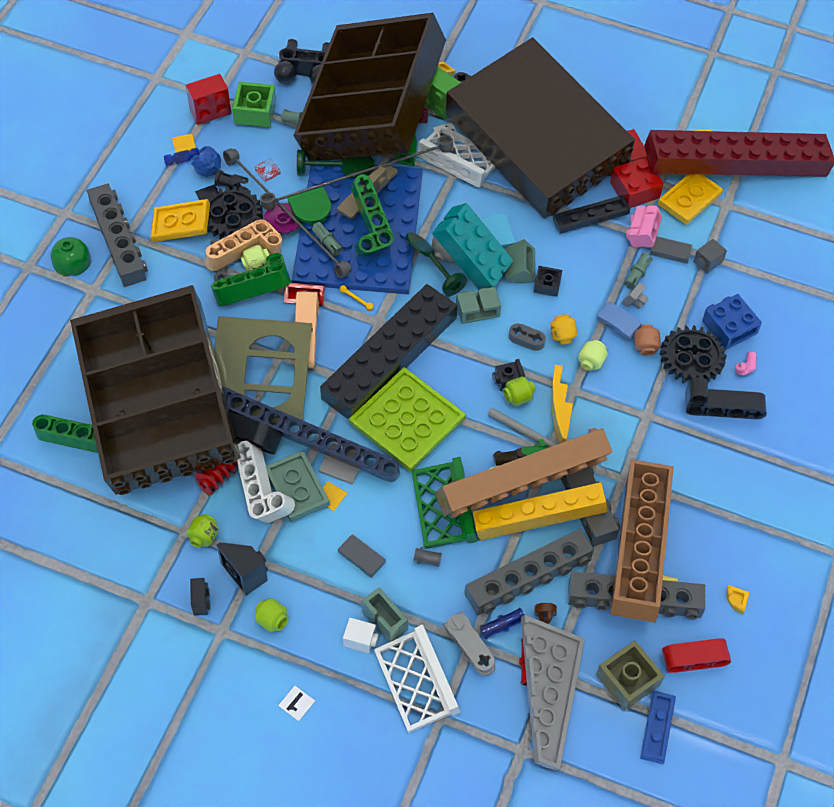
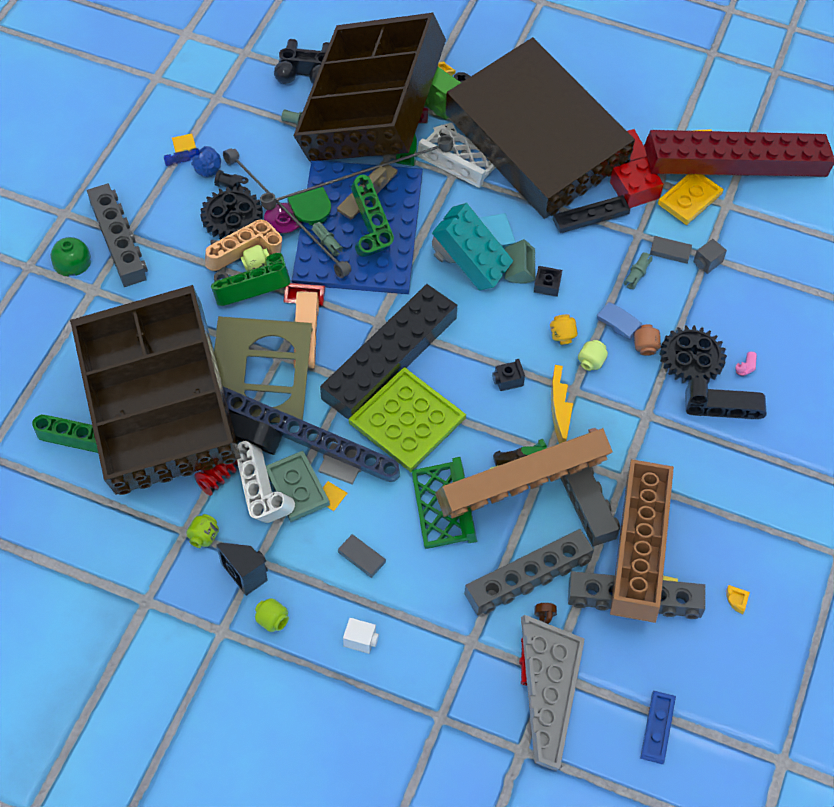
yellow tile [150,199,210,242] -> none
red brick [186,74,232,125] -> none
black piece [190,578,210,616] -> none
black sticker [195,184,219,200] -> none
bright green brick [232,82,276,127] -> none
clear tile [255,158,281,182] -> none
white sticker [278,686,315,721] -> none
dark green piece [297,150,374,178] -> none
yellow hinge [339,285,374,311] -> none
sand green piece [362,587,408,642] -> none
white fence [374,625,461,733] -> none
dark green piece [406,232,468,296] -> none
dark grey pin [413,547,442,567] -> none
light grey piece [443,611,495,676] -> none
sand green piece [456,287,501,324] -> none
yellow brick [472,482,608,541] -> none
clear blue pin [480,608,525,639] -> none
light grey bar [488,408,557,448] -> none
lime head [503,376,535,406] -> none
dark grey beam [509,323,546,351] -> none
olive brick [596,640,665,711] -> none
light grey tile [622,282,648,309] -> none
bright pink brick [626,206,662,248] -> none
red beam [662,638,731,673] -> none
blue brick [702,294,762,349] -> none

